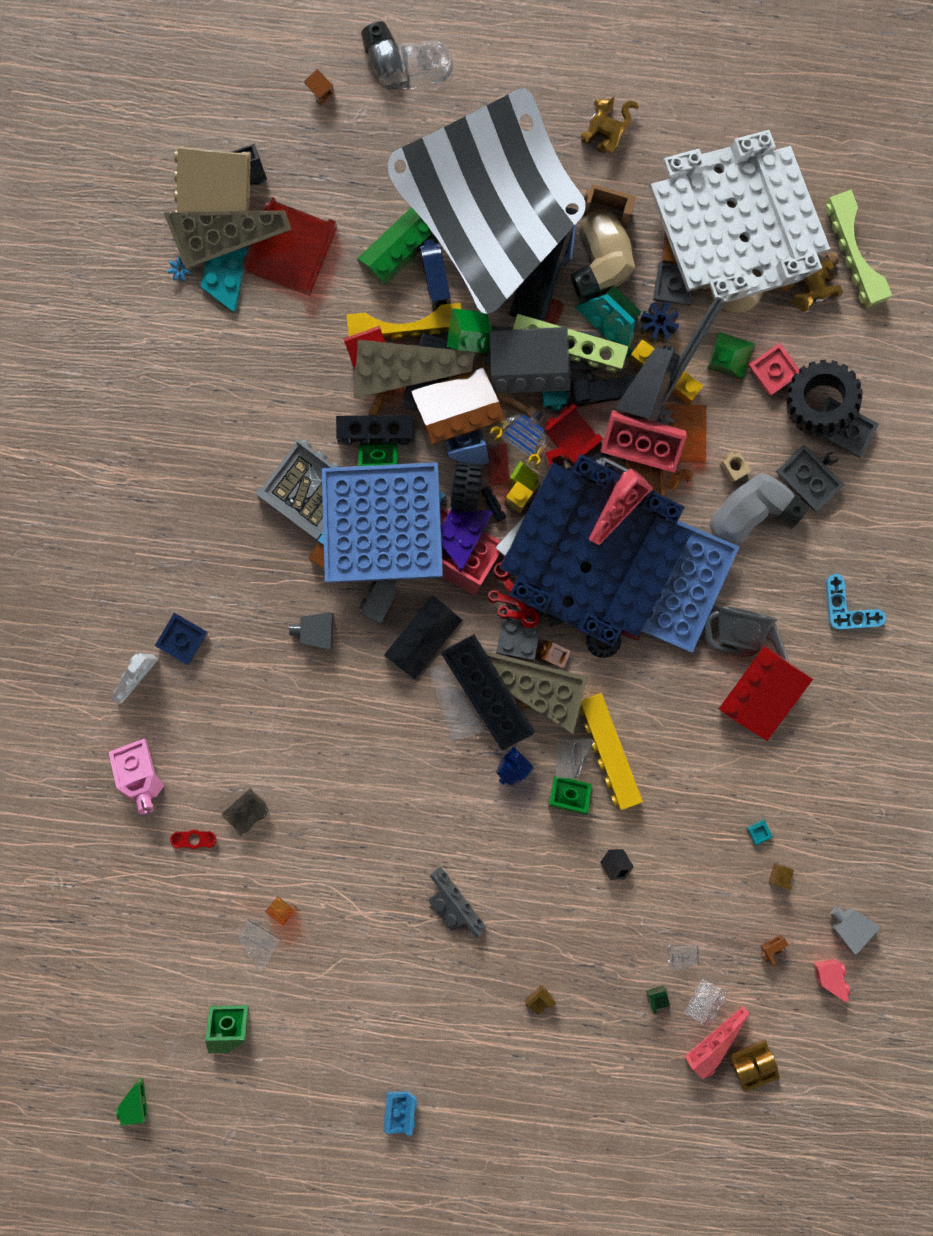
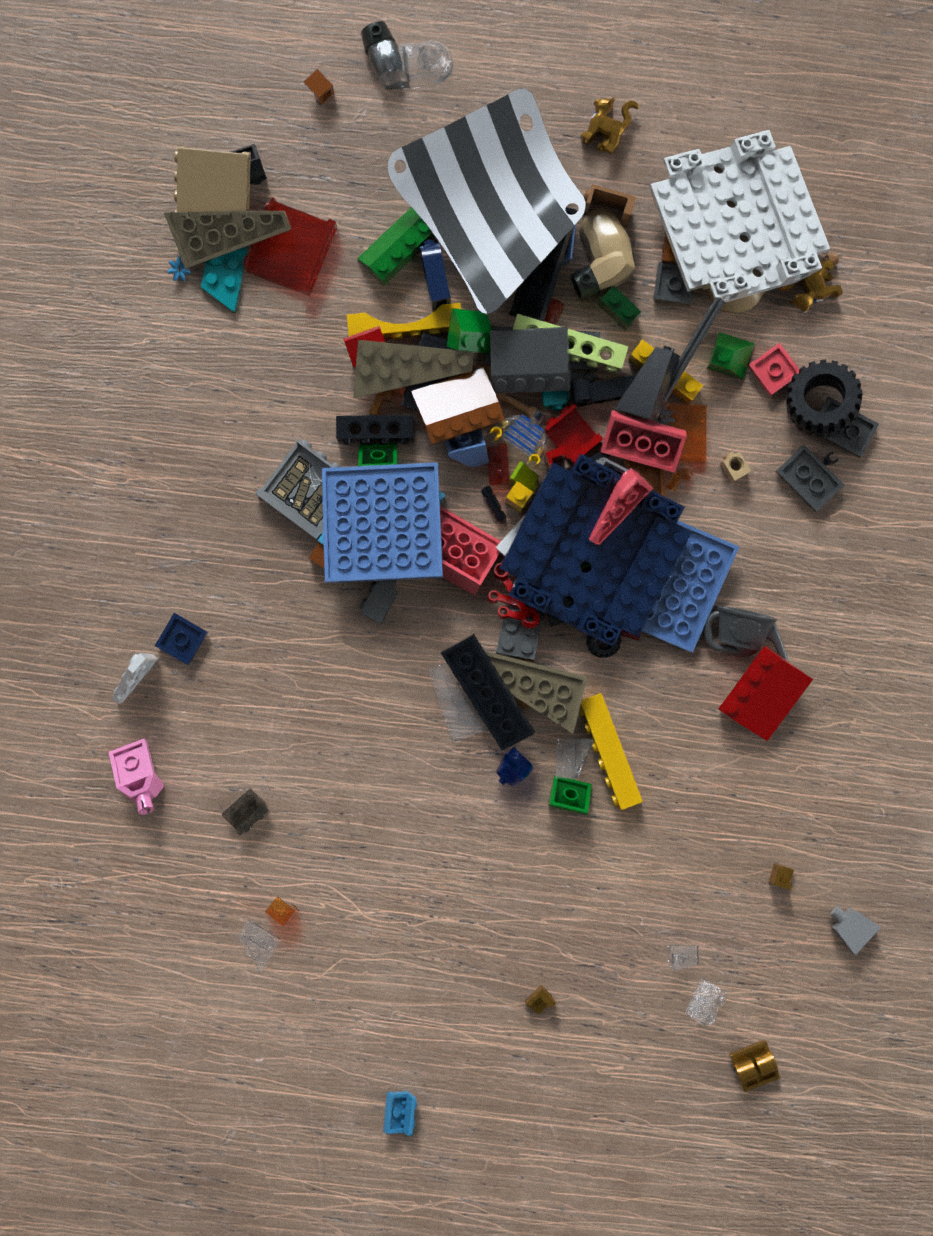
green slope [116,1078,148,1126] -> none
red piece [170,829,217,849] -> none
green slope [205,1005,249,1053] -> none
dark grey torso [289,612,333,650] -> none
black slope [384,595,462,679] -> none
dark grey bracket [428,867,486,938] -> none
dark purple wing [441,509,493,572] -> none
black tyre [450,462,483,513] -> none
dark orange bracket [537,640,571,669] -> none
teal wing [575,294,635,357] -> none
black panel [600,849,634,880] -> none
dark blue gear [640,302,679,343] -> none
dark green panel [646,985,670,1014] -> none
coral wedge [685,1007,749,1079] -> none
light grey piece [709,473,809,545] -> none
teal tile [746,819,773,846] -> none
dark orange bracket [760,935,789,966] -> none
coral slope [813,959,850,1002] -> none
yellowish green arch [825,190,892,308] -> none
medium azure beam [825,574,886,630] -> none

